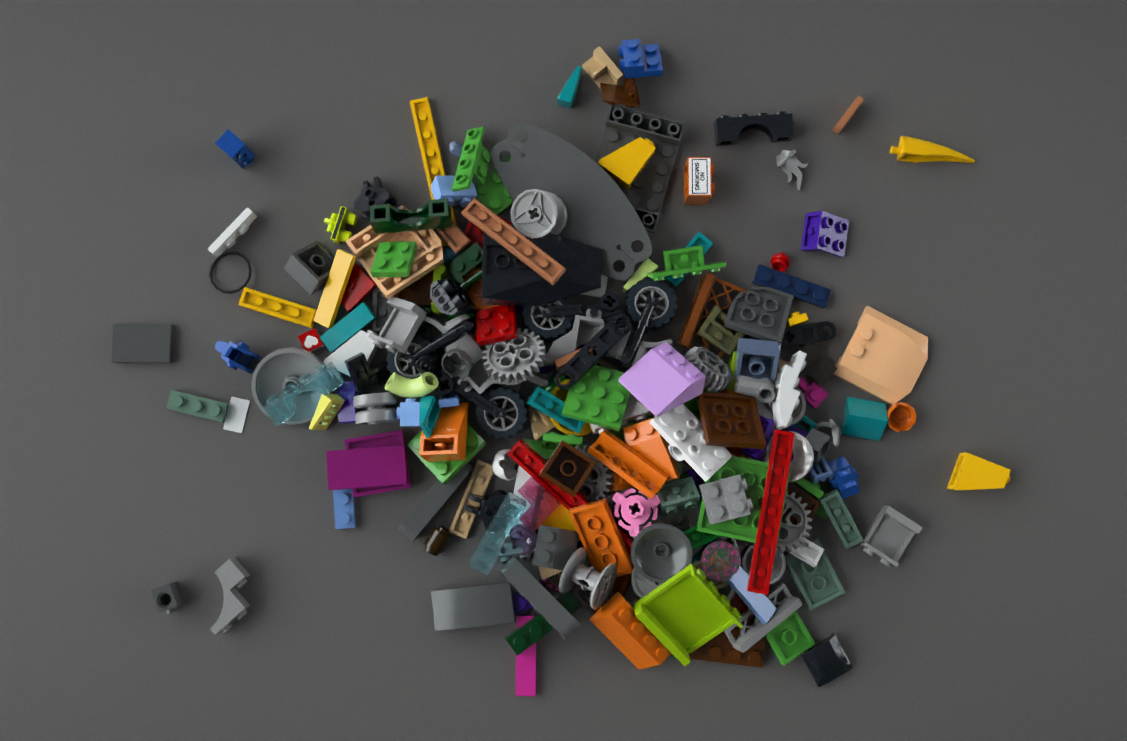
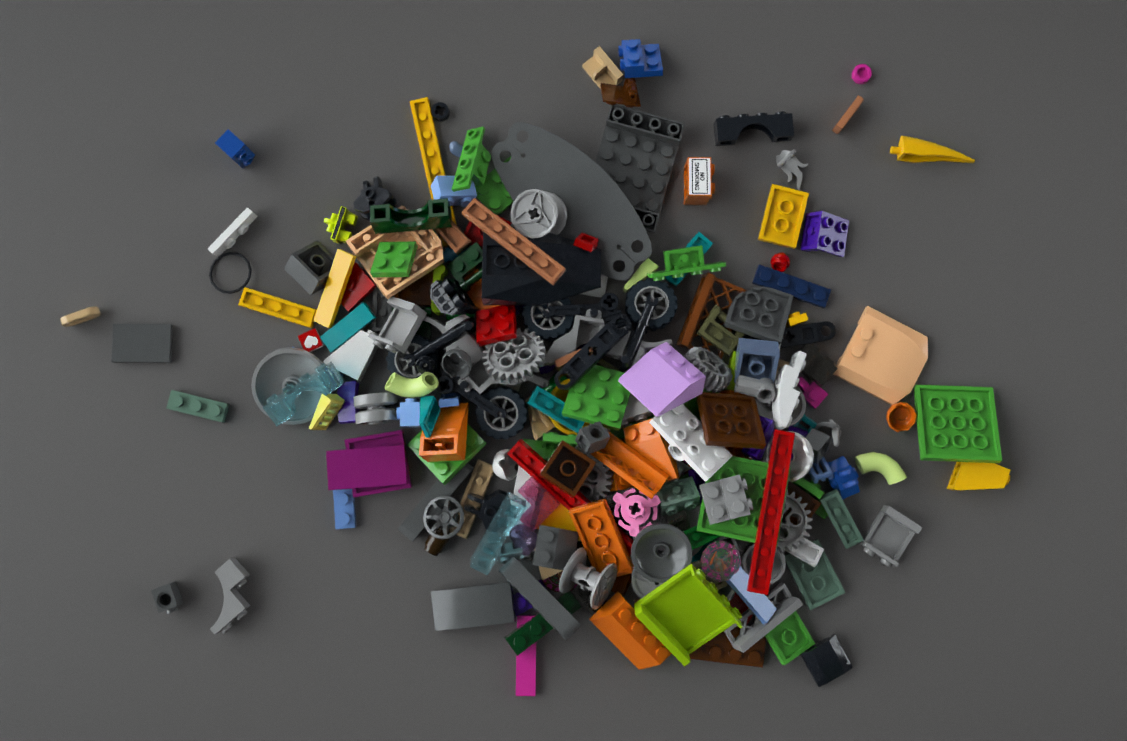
blue hinge [215,340,261,373] -> none
white sticker [223,397,250,433] -> none
black tile [344,352,391,395] -> none
teal slope [557,66,582,109] -> none
yellow slope [597,137,656,189] -> none
teal slope [841,396,888,441] -> none
none -> tan tile [60,307,101,327]
none -> dark grey wheel [423,496,464,539]
none -> black bush [432,102,450,121]
none -> red tile [573,232,599,252]
none -> dark grey brick [575,421,610,455]
none -> yellow plate [758,184,809,249]
none -> dark pink tile [851,64,872,84]
none -> yellowish green cylinder [854,452,907,485]
none -> bright green plate [913,385,1002,463]

